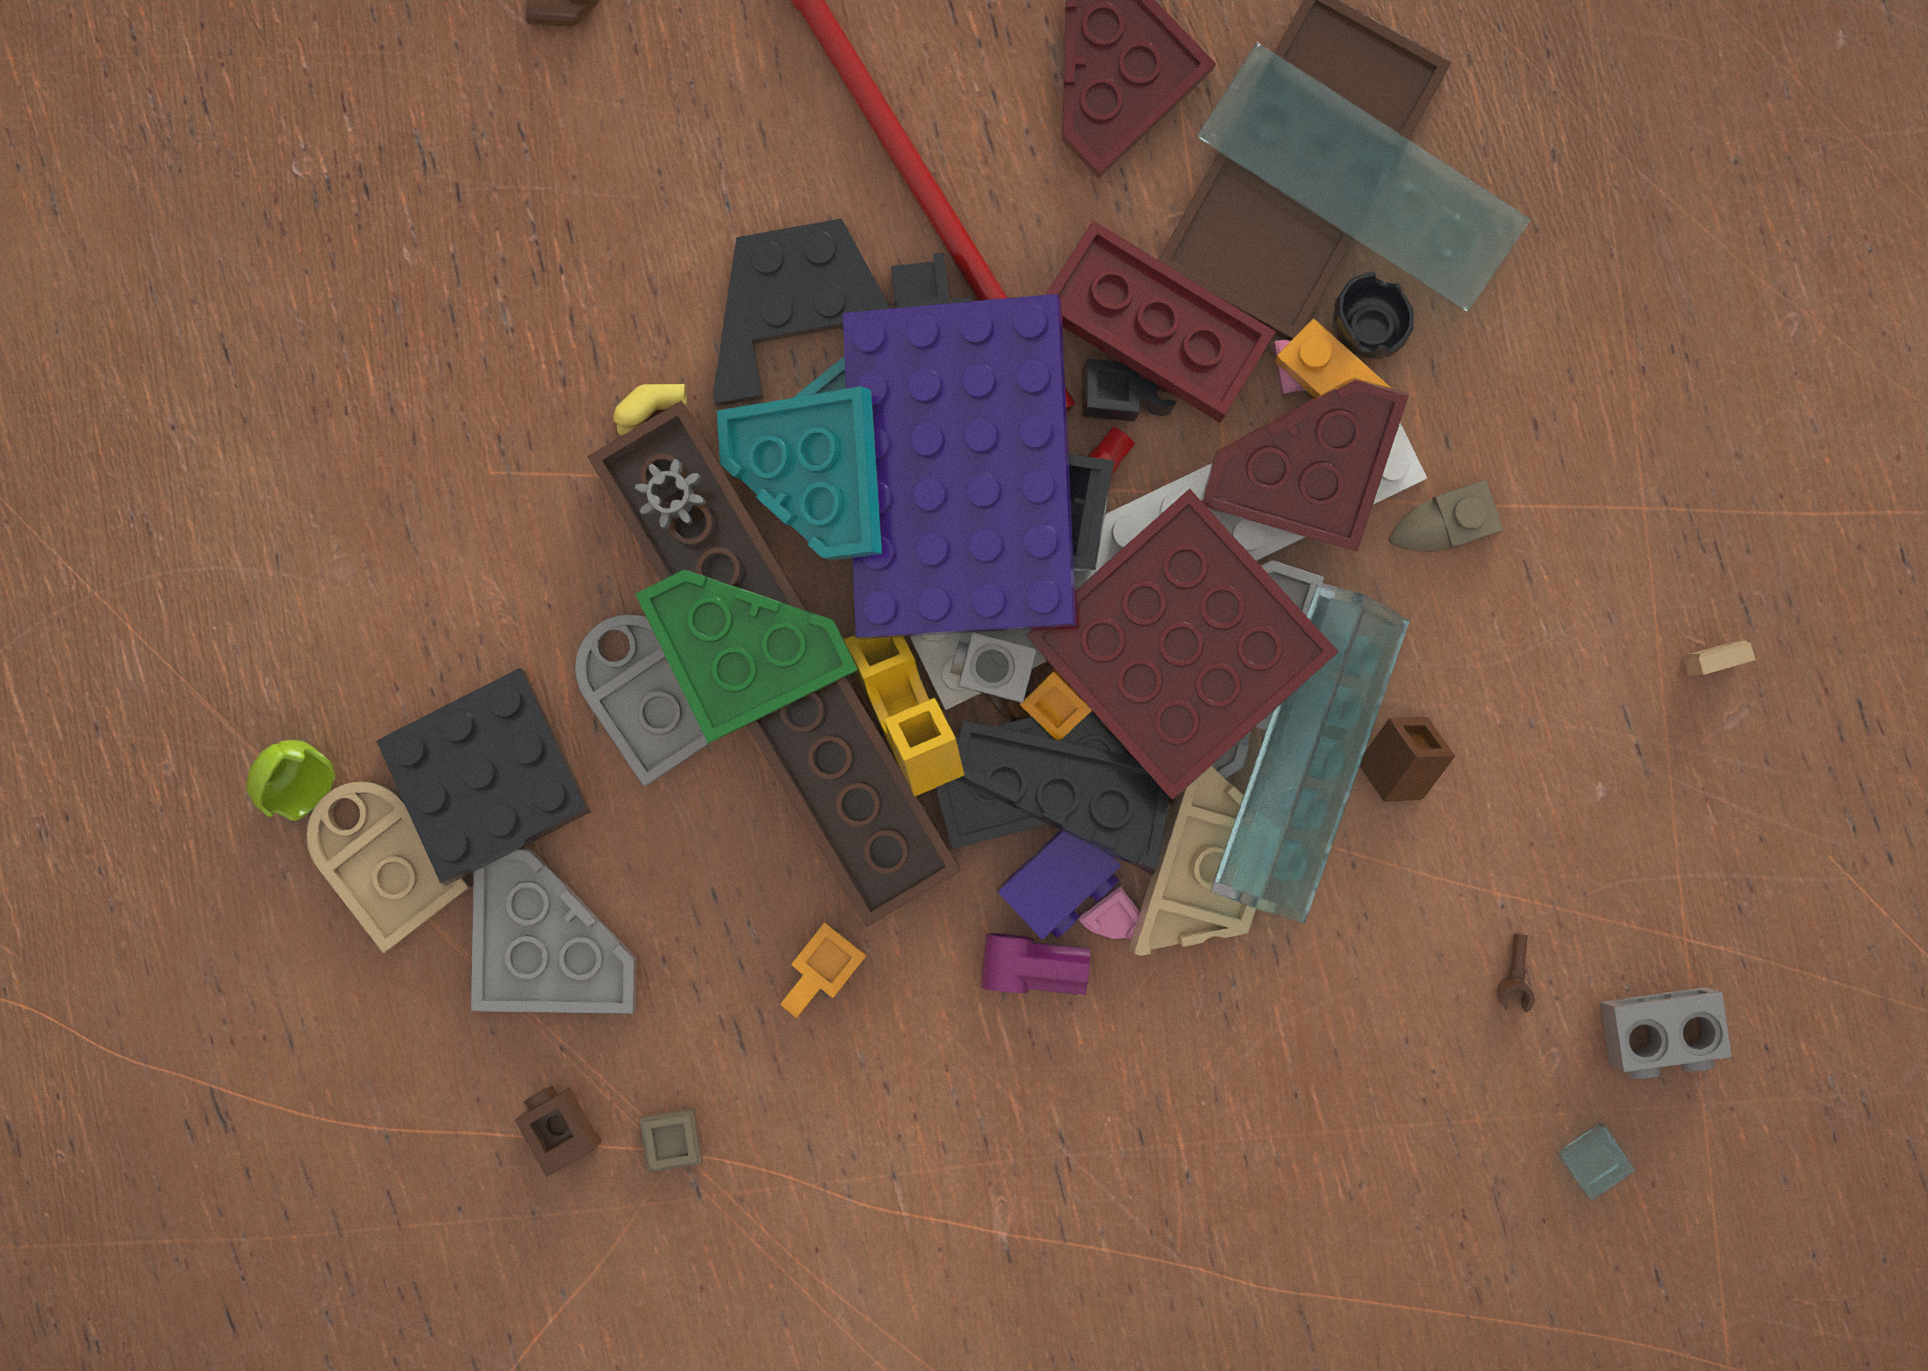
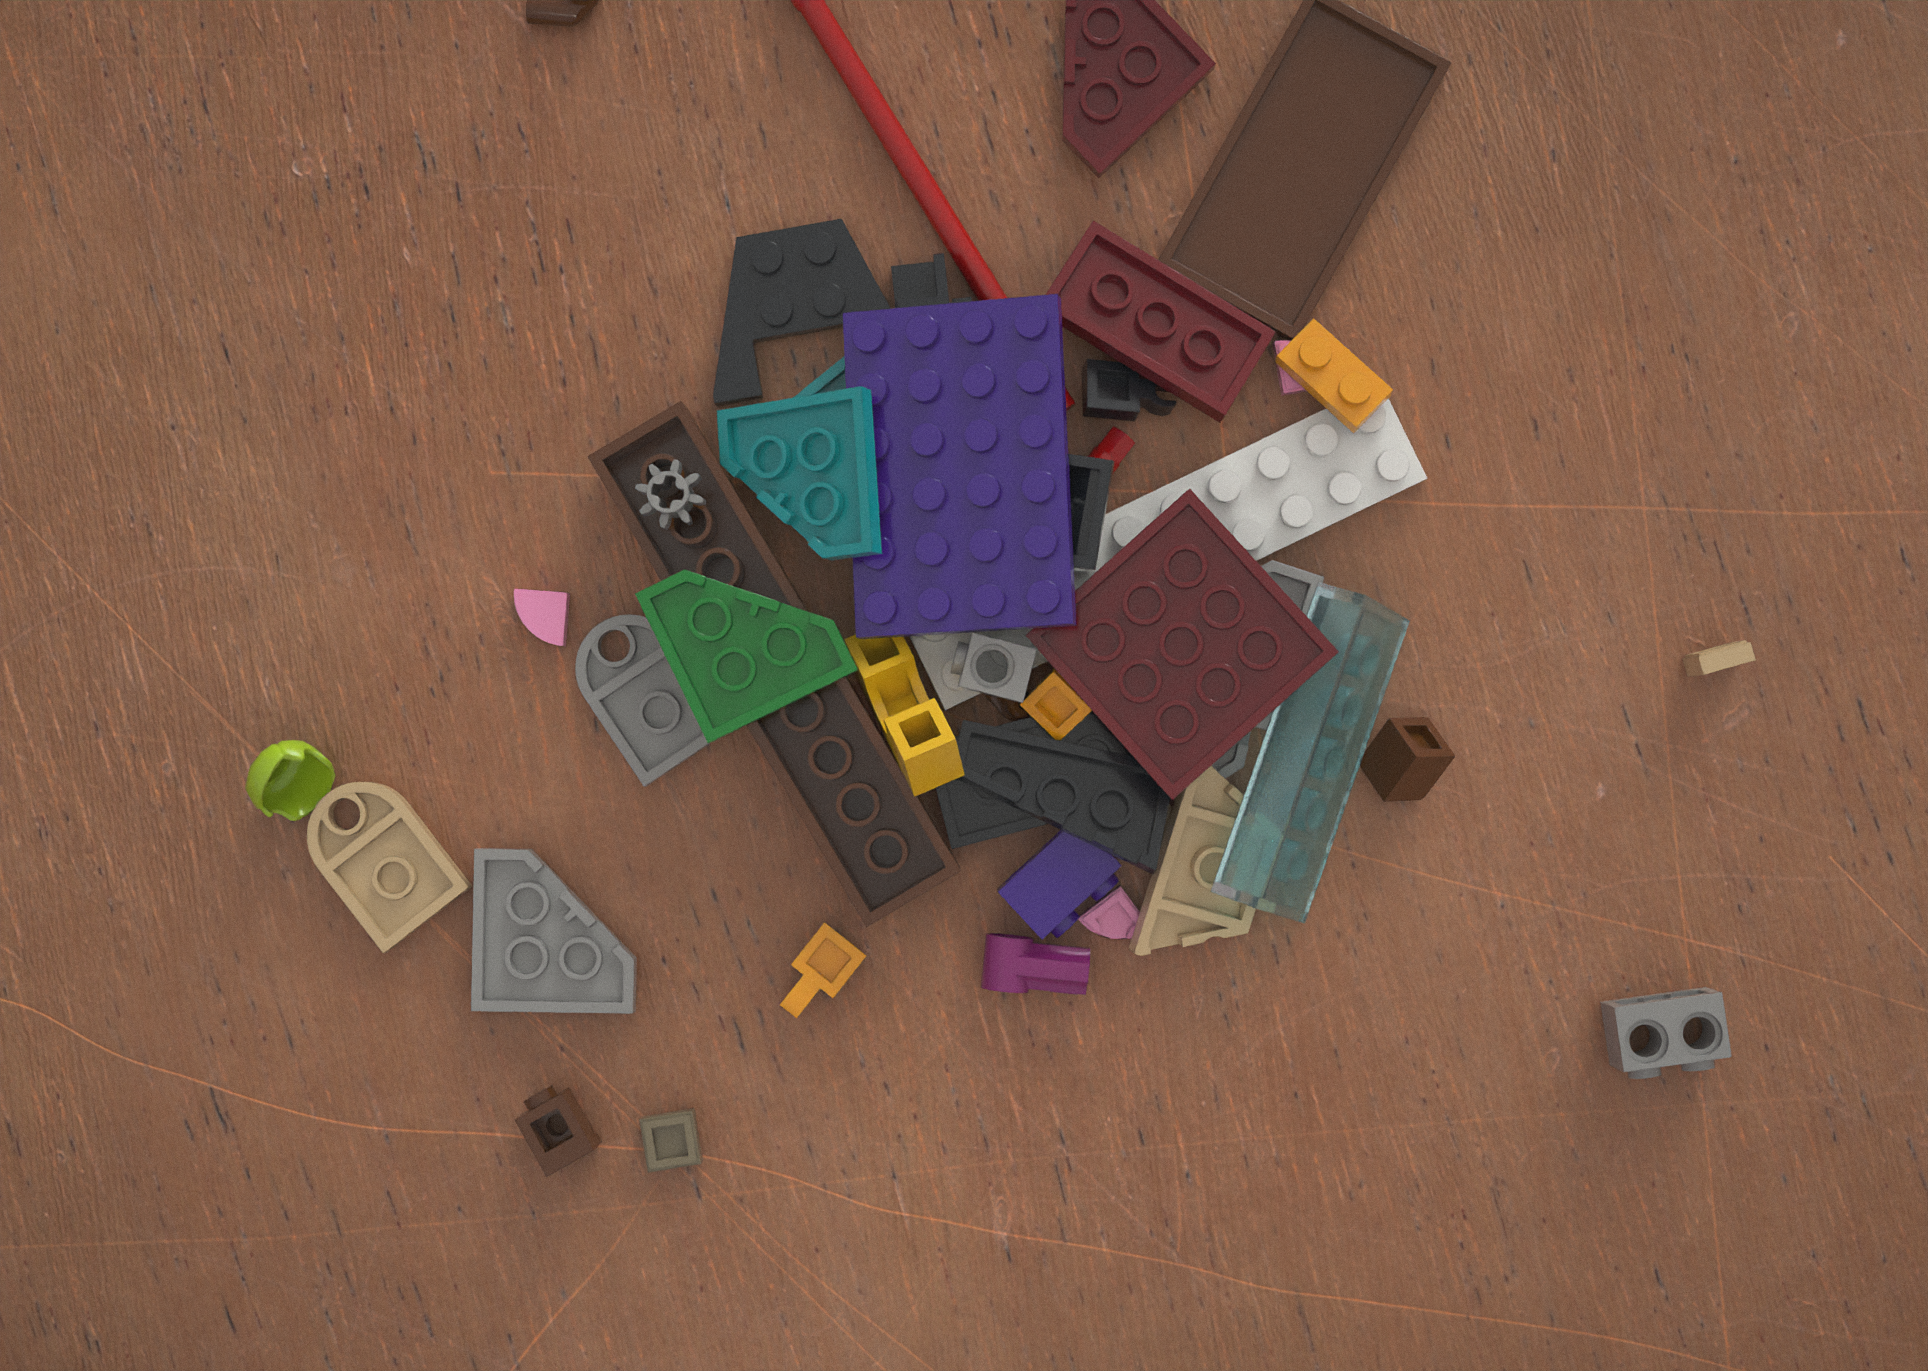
black plate [376,668,591,886] -> none
light yellow arm [613,384,687,436] -> none
clear light blue arch [1197,42,1531,312] -> none
dark red plate [1201,377,1409,552] -> none
black hair [1332,272,1414,359] -> none
dark tan plate [1389,480,1503,552] -> none
reddish brown hand [1497,934,1535,1012] -> none
clear light blue tile [1557,1123,1636,1201] -> none
none -> bright pink tile [514,589,570,647]

